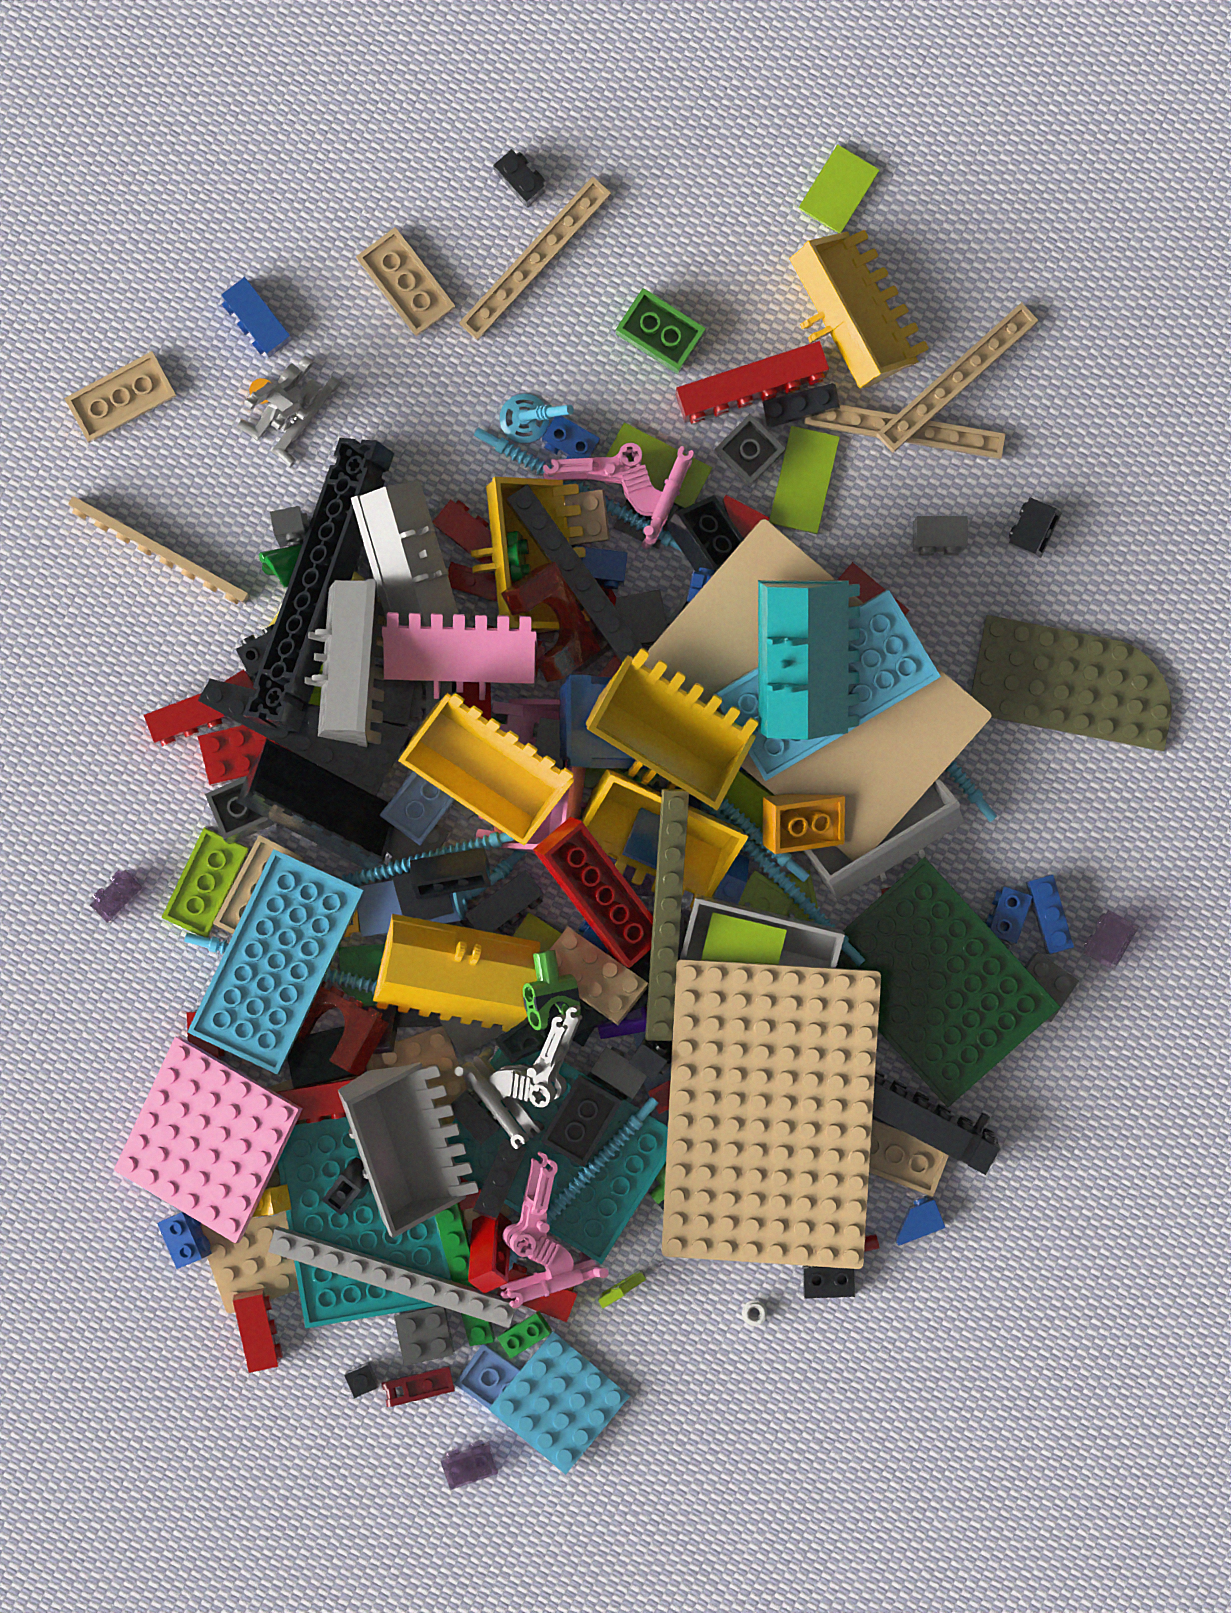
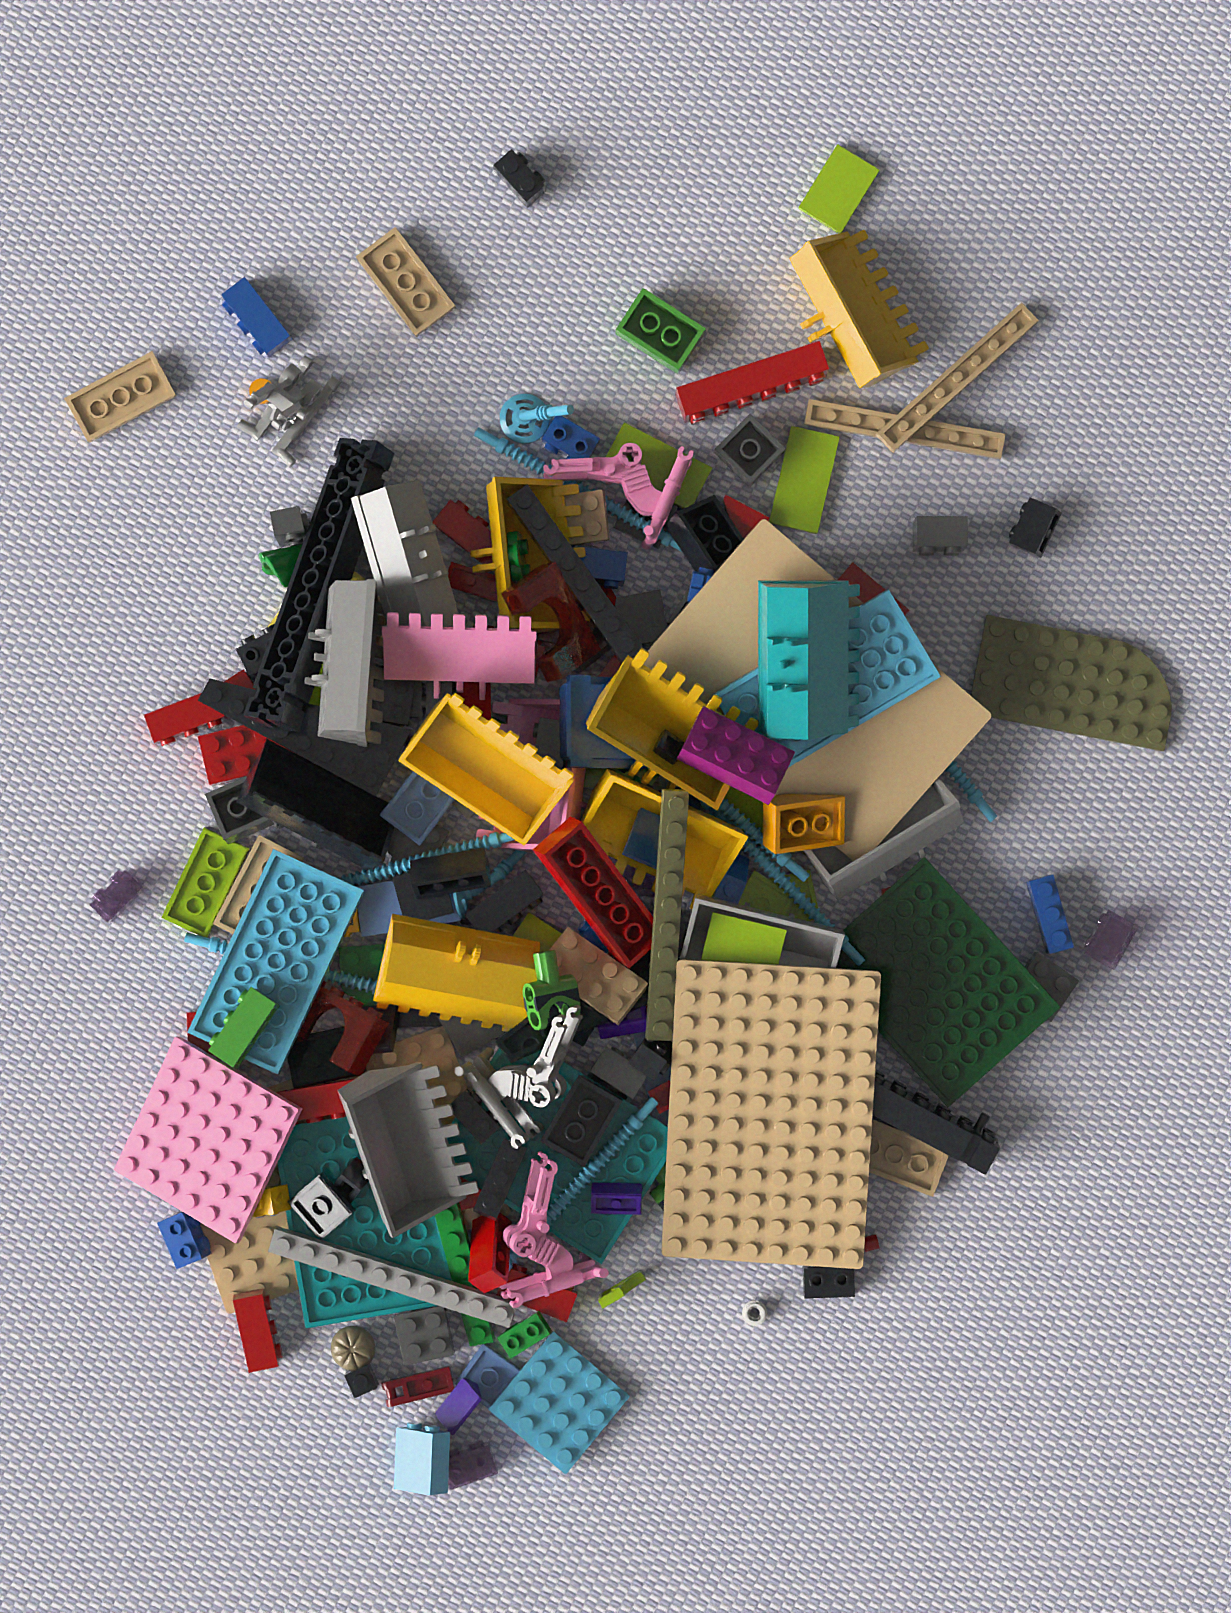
tan plate [68,496,250,605] -> none
tan plate [459,176,611,341] -> none
black plate [762,383,840,428] -> none
blue slope [895,1196,946,1246] -> none
blue brick [985,887,1033,944] -> none
none -> bright green brick [208,987,280,1069]
none -> tile [288,1172,356,1240]
none -> dark tan piece [331,1326,376,1371]
none -> brick [394,1422,450,1495]
none -> dark purple slope [435,1378,482,1435]
none -> dark purple slope [591,1182,642,1215]
none -> black tile [652,729,685,765]
none -> magenta brick [677,706,795,805]

